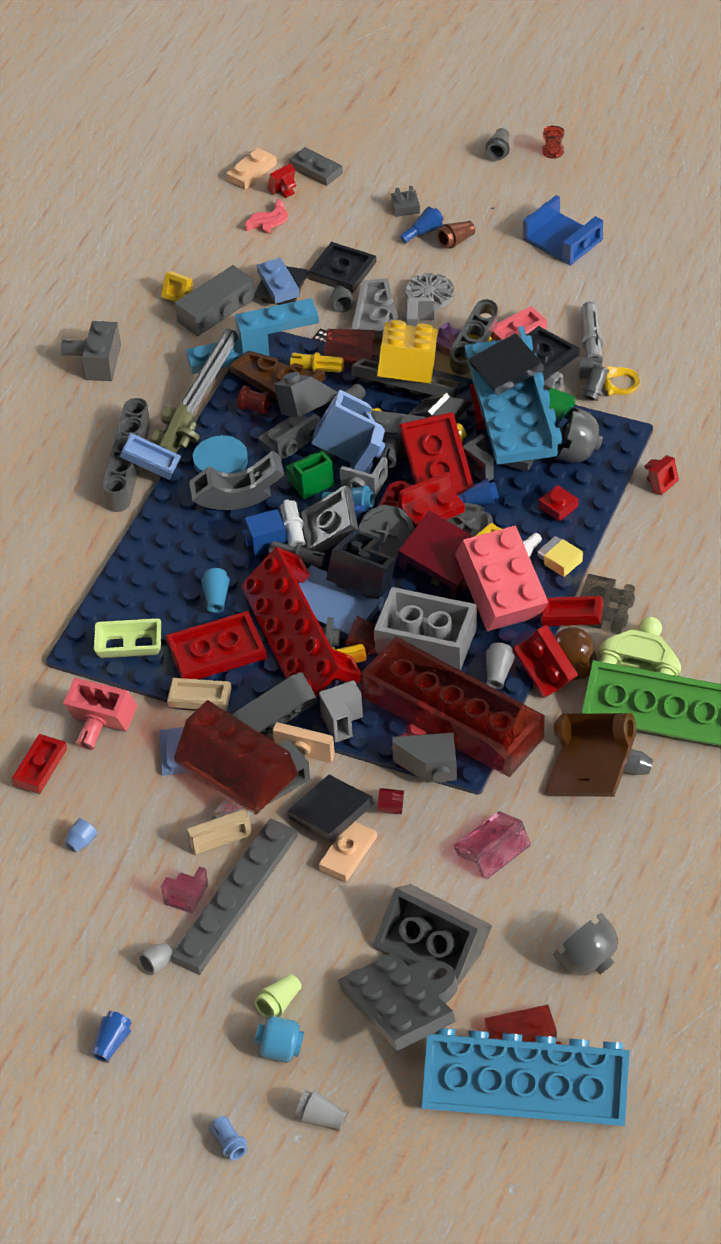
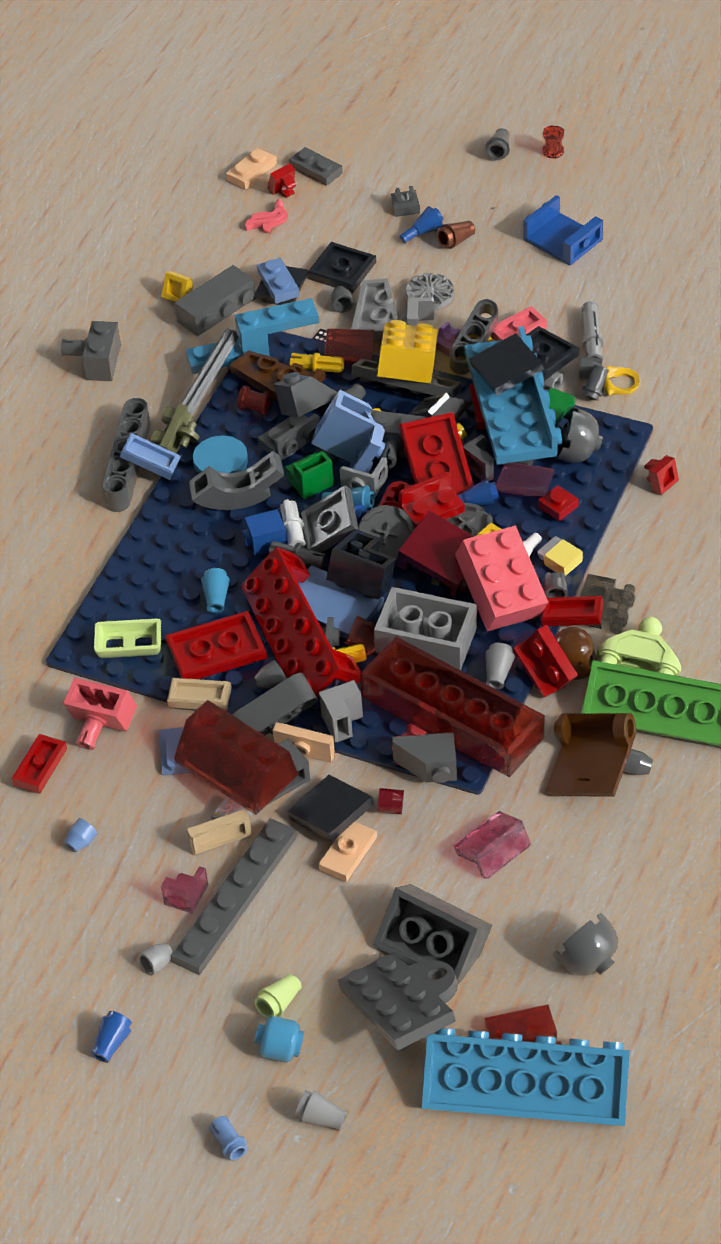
none -> dark grey hose [254,660,286,690]
none -> clear pink piece [496,463,554,497]
none -> dark grey hose [544,571,568,598]

